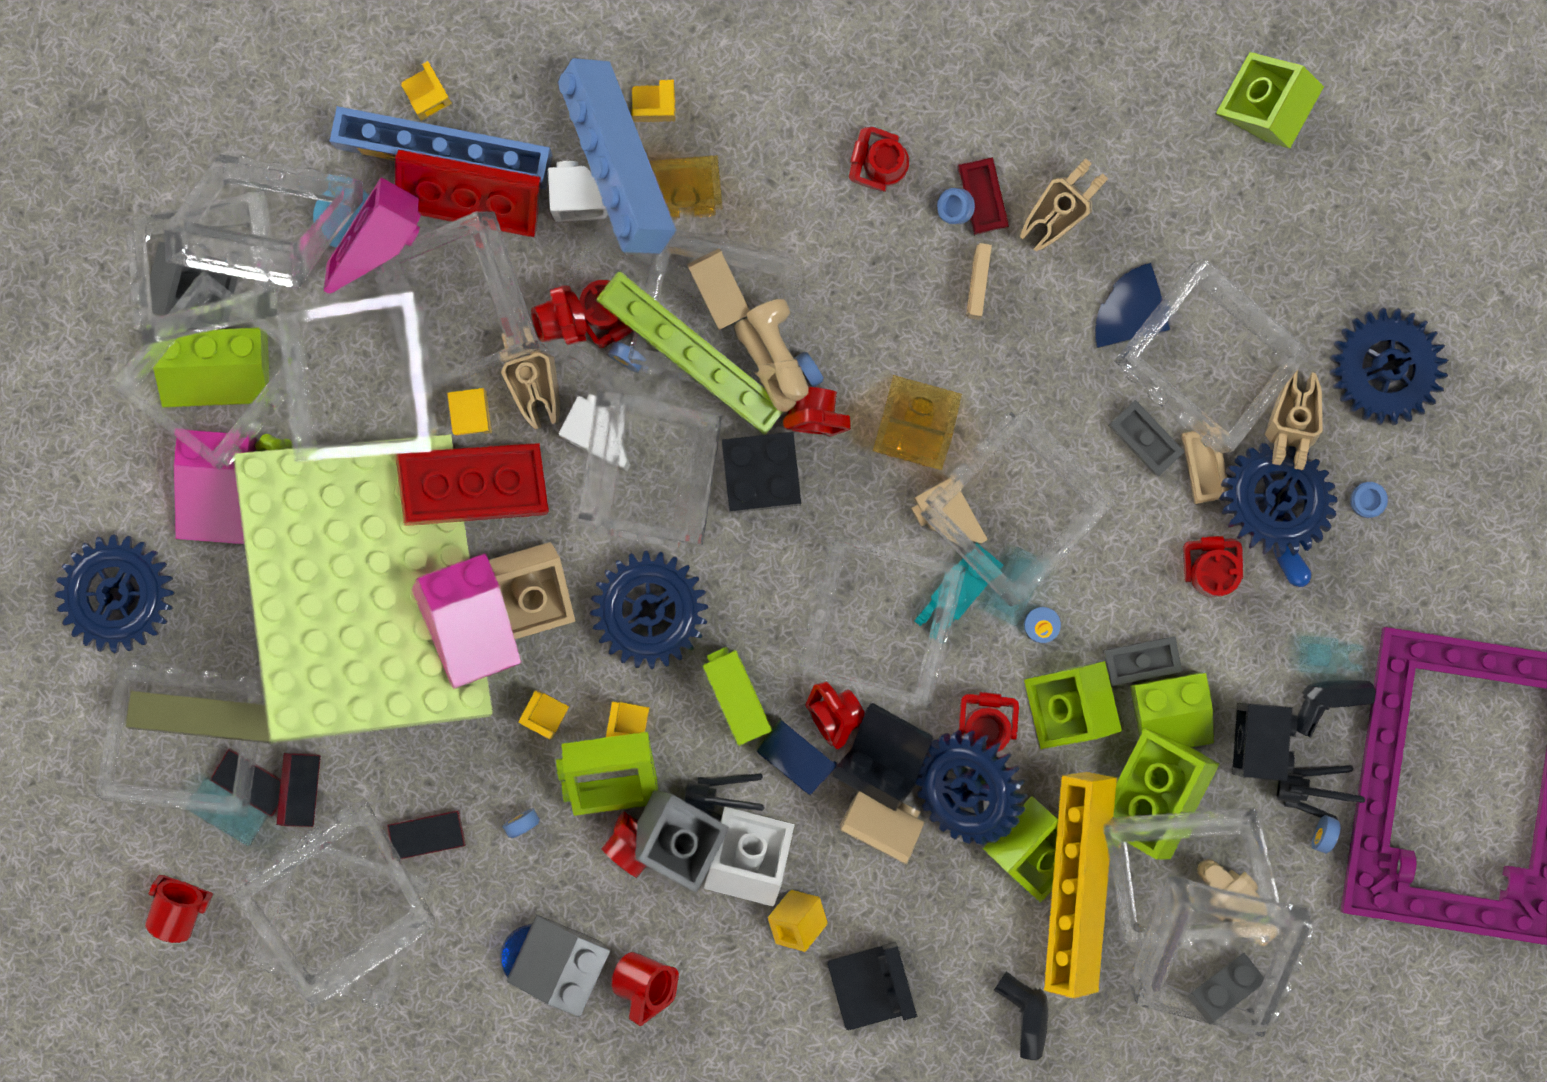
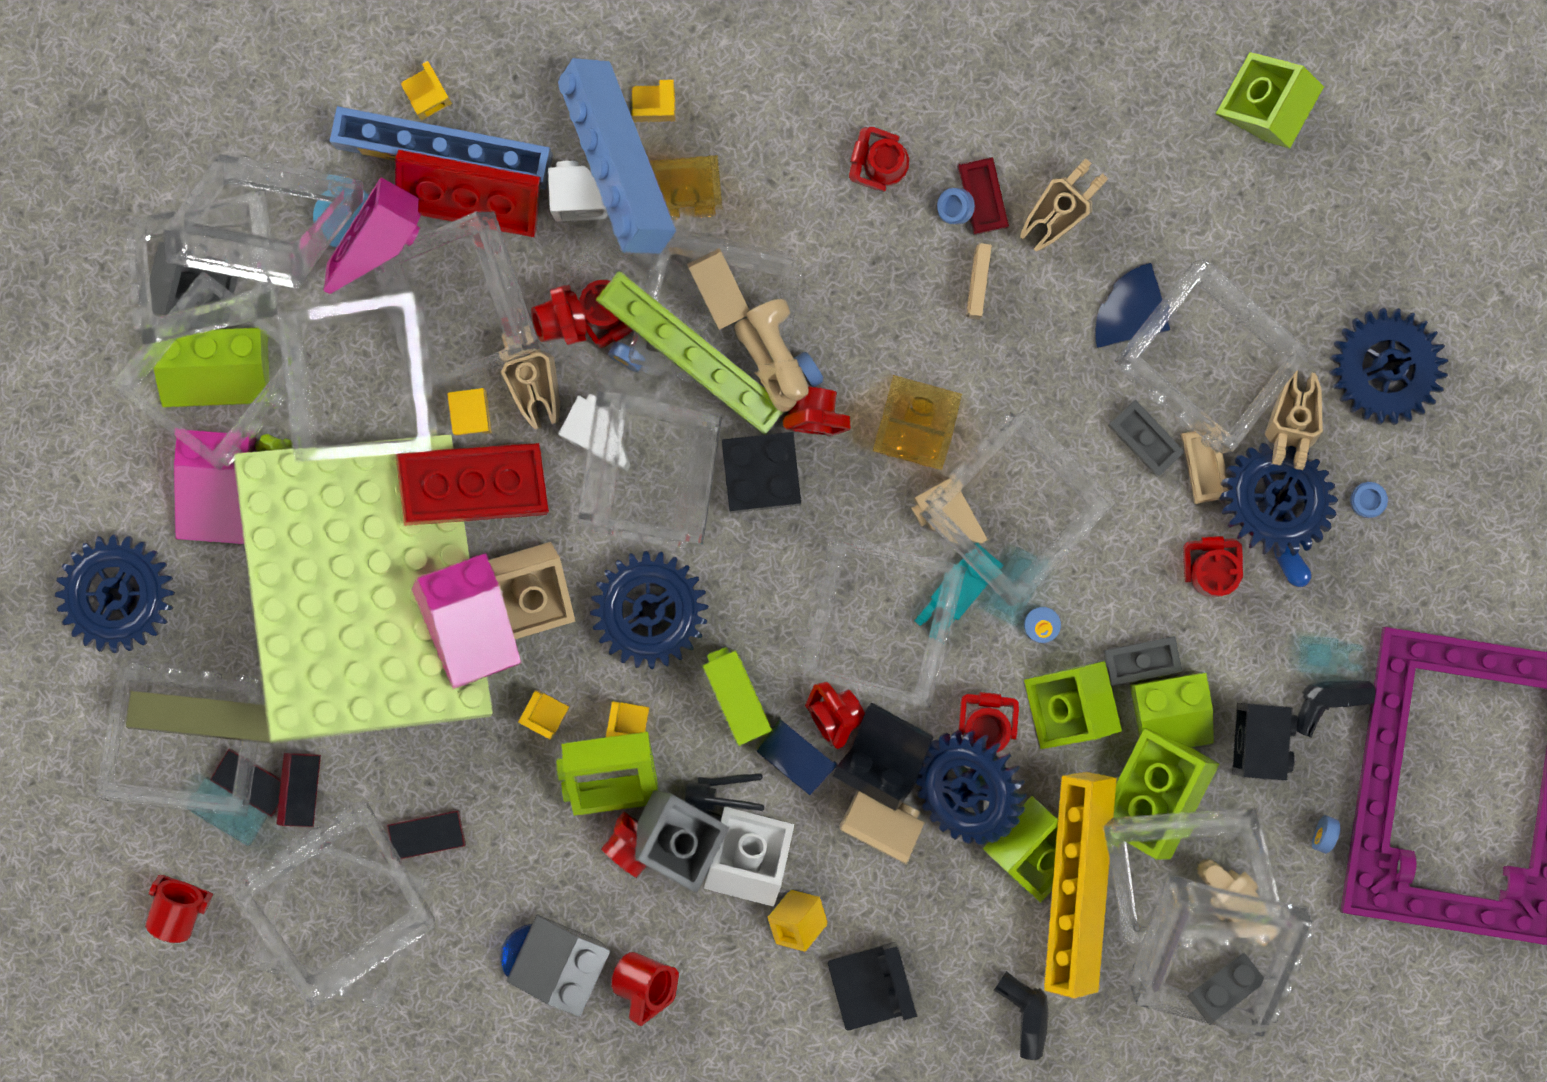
medium blue tile [502,808,540,838] -> none
black plant [1276,765,1365,820] -> none

